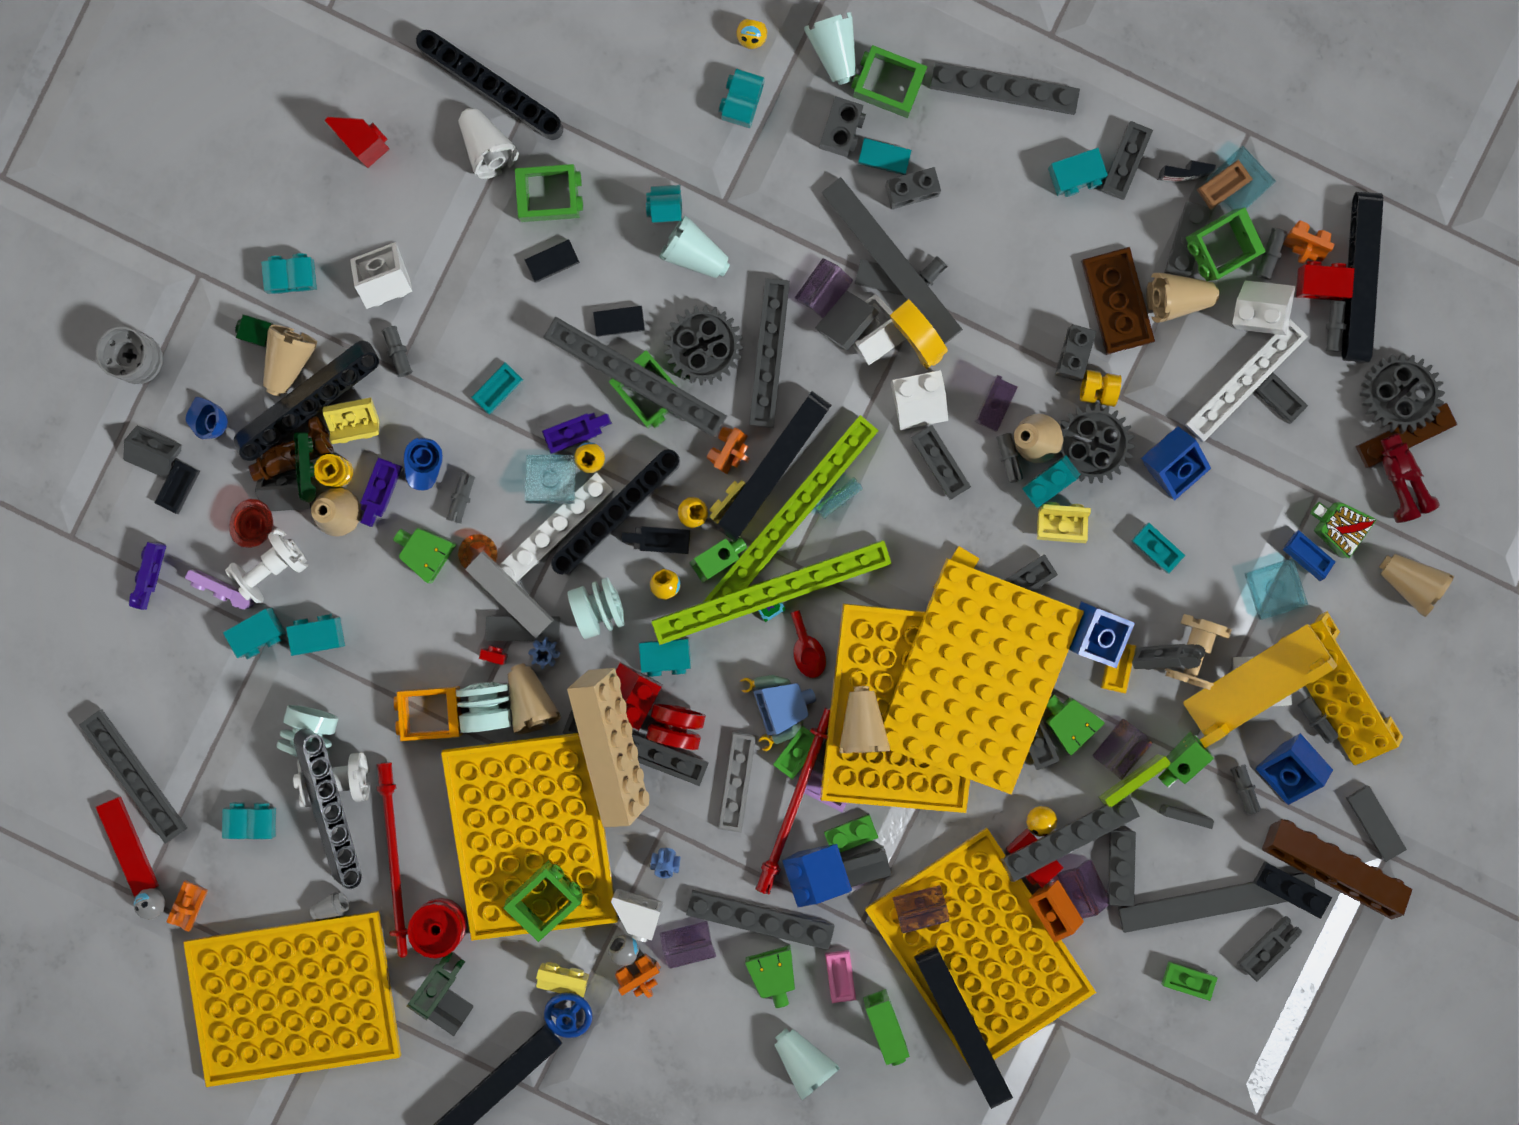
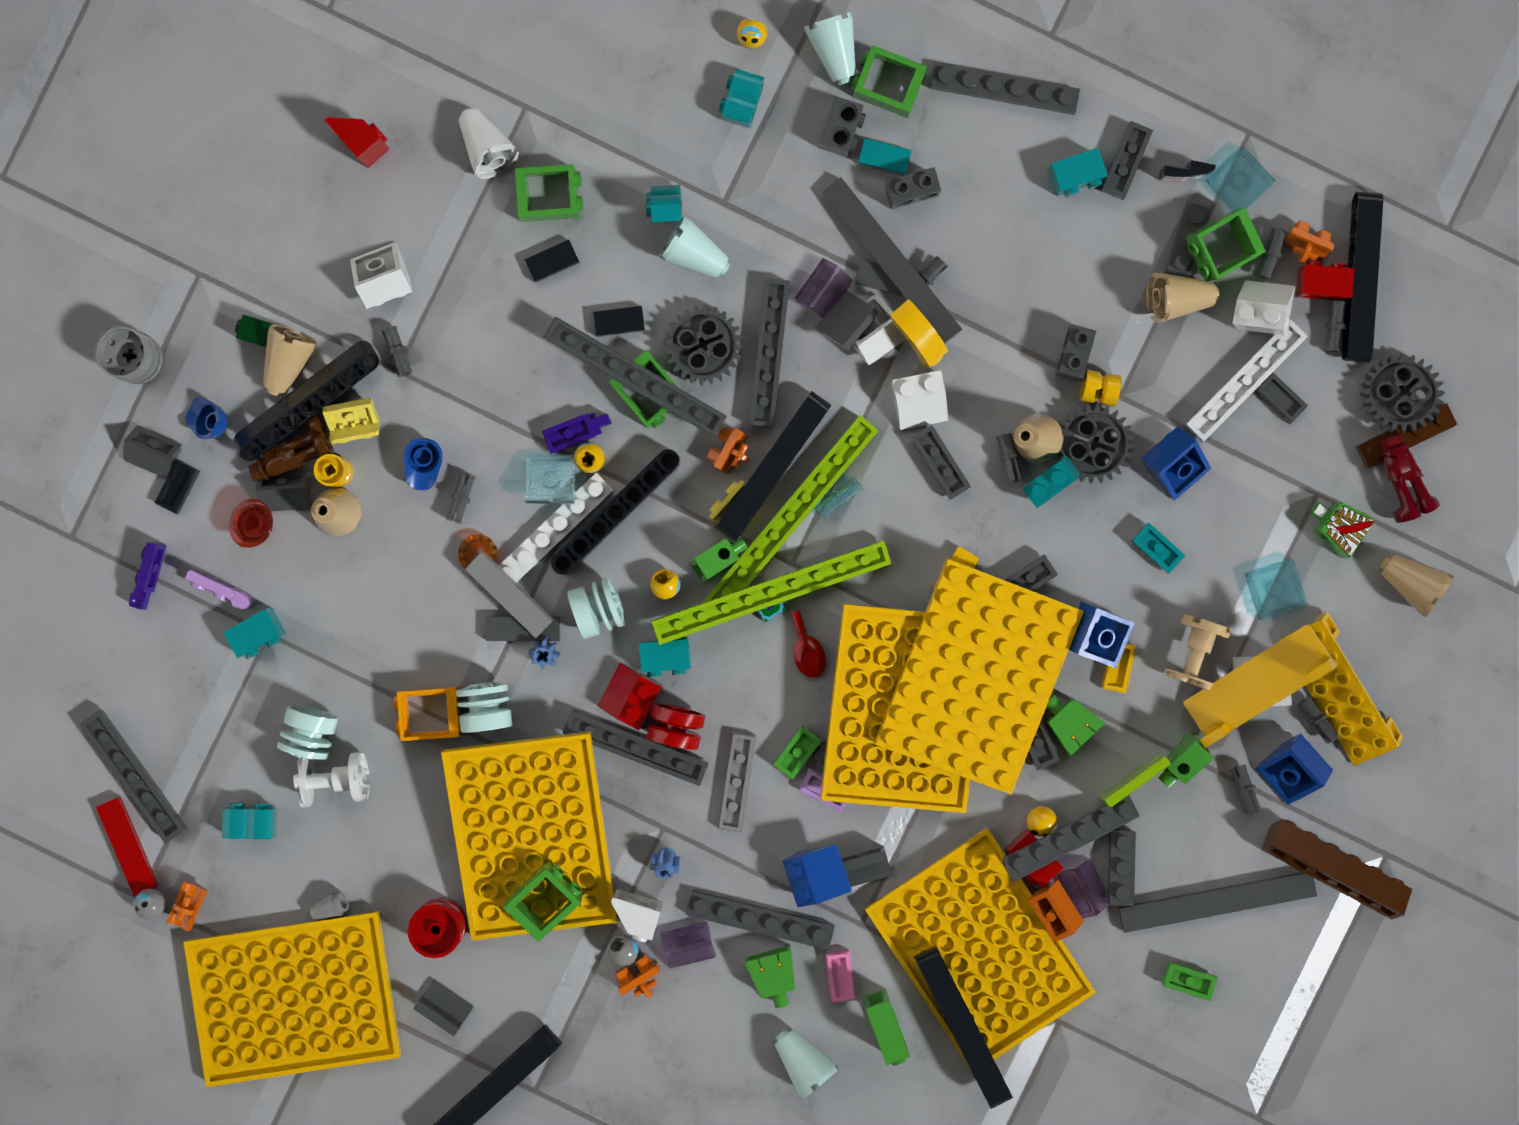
white piece [225,528,308,604] -> none
teal brick [261,253,317,294] -> none
teal brick [286,614,345,656] -> none
black beam [293,728,362,889] -> none
dark green hinge [294,432,316,503] -> none
dark purple hinge [360,457,403,527] -> none
red bar [376,762,408,958] -> none
bright green torso [393,528,457,583] -> none
dark green hinge [406,952,465,1021] -> none
black beam [416,30,563,140] -> none
teal tile [471,362,524,415] -> none
red plate [479,645,508,665] -> none
tan cone [508,663,561,735] -> none
light yellow bracket [536,962,589,998] -> none
blue piece [544,993,592,1038] -> none
tan brick [567,668,649,827] -> none
black hinge [621,526,690,554] -> none
yellow piece [678,497,708,528] -> none
medium blue torso [740,675,816,751] -> none
red bar [755,708,830,895] -> none
bright green plate [824,814,879,853] -> none
tan cone [839,686,890,753] -> none
panel [893,885,949,933] -> none
clear purple panel [974,375,1018,432] -> none
light yellow bracket [1037,502,1091,544] -> none
reddish brown tile [1081,247,1155,355] -> none
panel [1093,719,1153,780] -> none
dark grey hinge [1132,644,1206,670] -> none
dark grey tile [1159,804,1214,829] -> none
medium nougat tile [1197,159,1253,209] -> none
dark grey hinge [1237,916,1302,982] -> none
black plate [1253,861,1332,919] -> none
blue tile [1283,530,1336,581] -> none
dark grey tile [1346,785,1407,862] -> none

